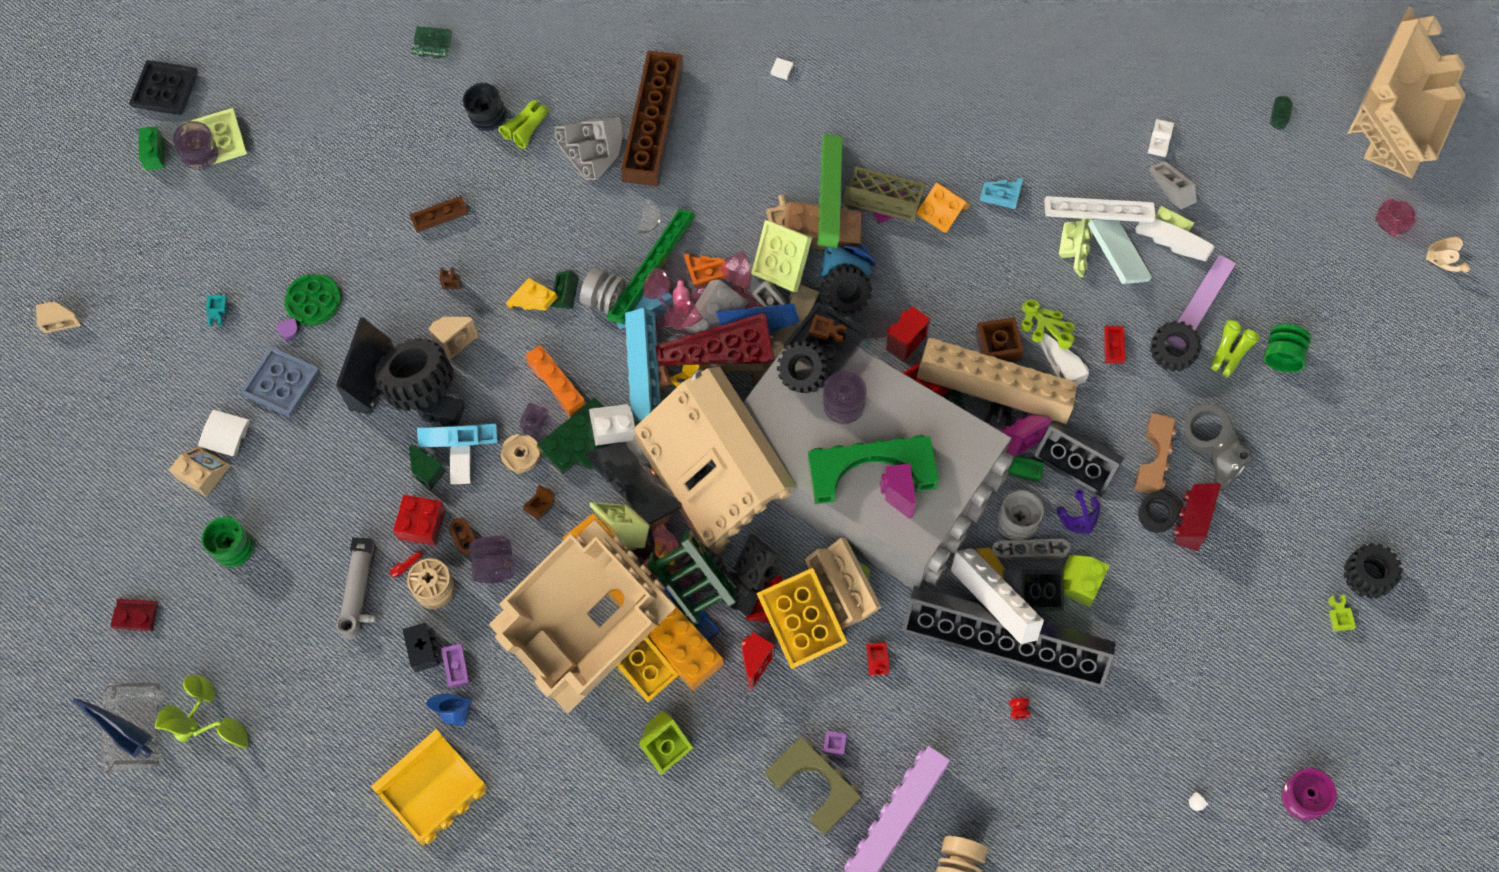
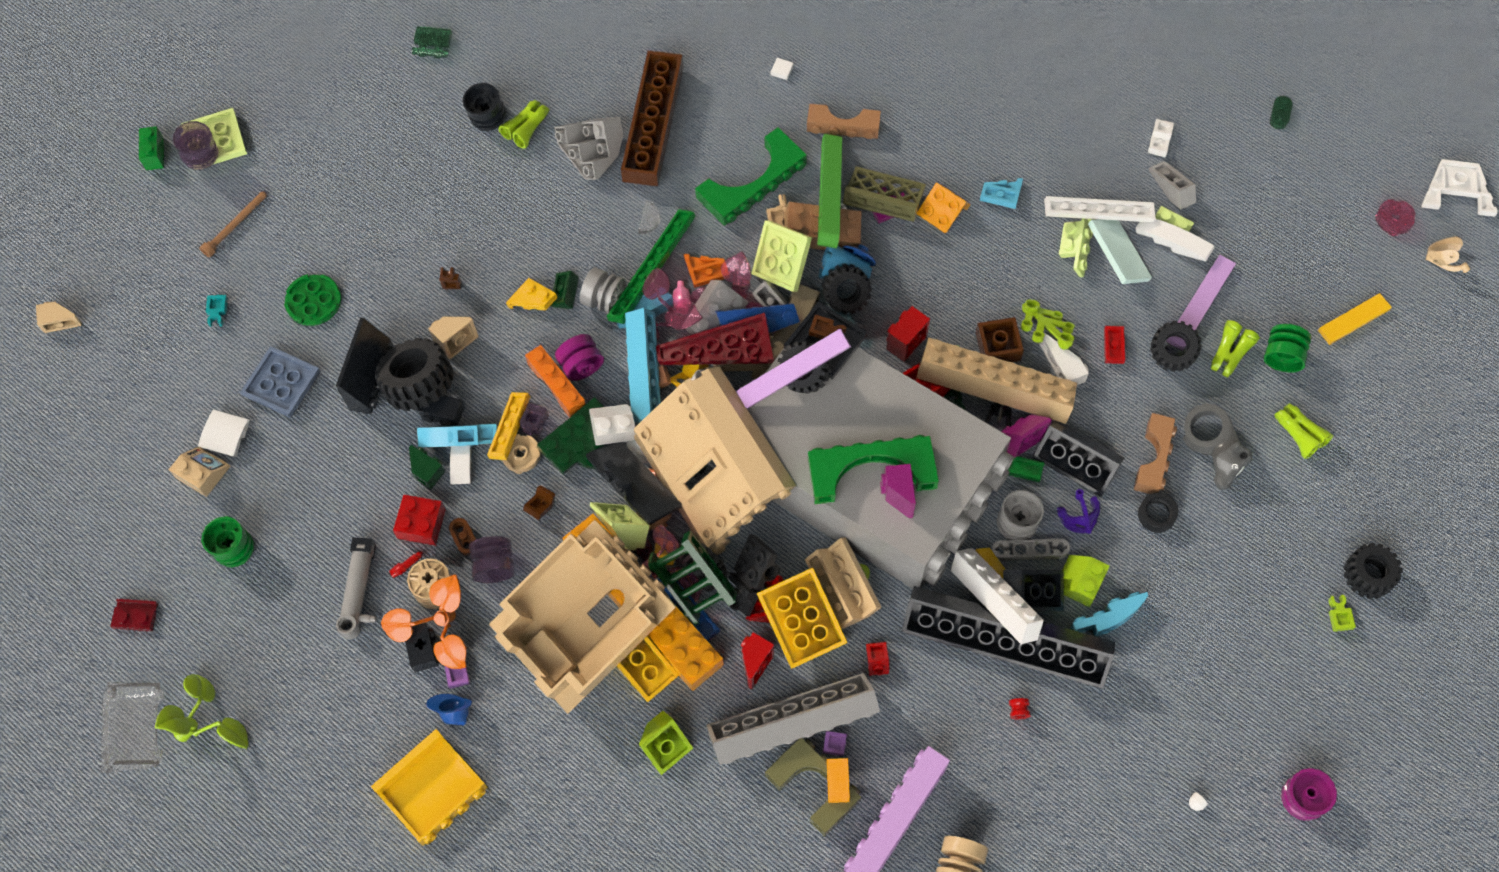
dark blue piece [73,698,154,758] -> none
black plate [129,60,198,115] -> none
medium lavender tile [277,318,299,340] -> none
reddish brown plate [410,196,468,233] -> none
clear purple wheel [823,371,866,424] -> none
dark red slope [1173,483,1221,551] -> none
tan panel [1347,6,1466,178] -> none
none -> medium nougat piece [199,191,267,258]
none -> orange plant [381,574,467,669]
none -> yellow tile [487,392,531,460]
none -> magenta wheel [555,334,604,381]
none -> green arch [695,127,807,226]
none -> light grey brick [706,673,880,765]
none -> lavender tile [737,329,851,409]
none -> medium nougat arch [807,104,881,139]
none -> light orange tile [827,758,850,803]
none -> medium azure slope [1070,592,1148,637]
none -> lime piece [1274,403,1333,459]
none -> yellow tile [1318,293,1392,345]
none -> white wing [1421,159,1497,217]

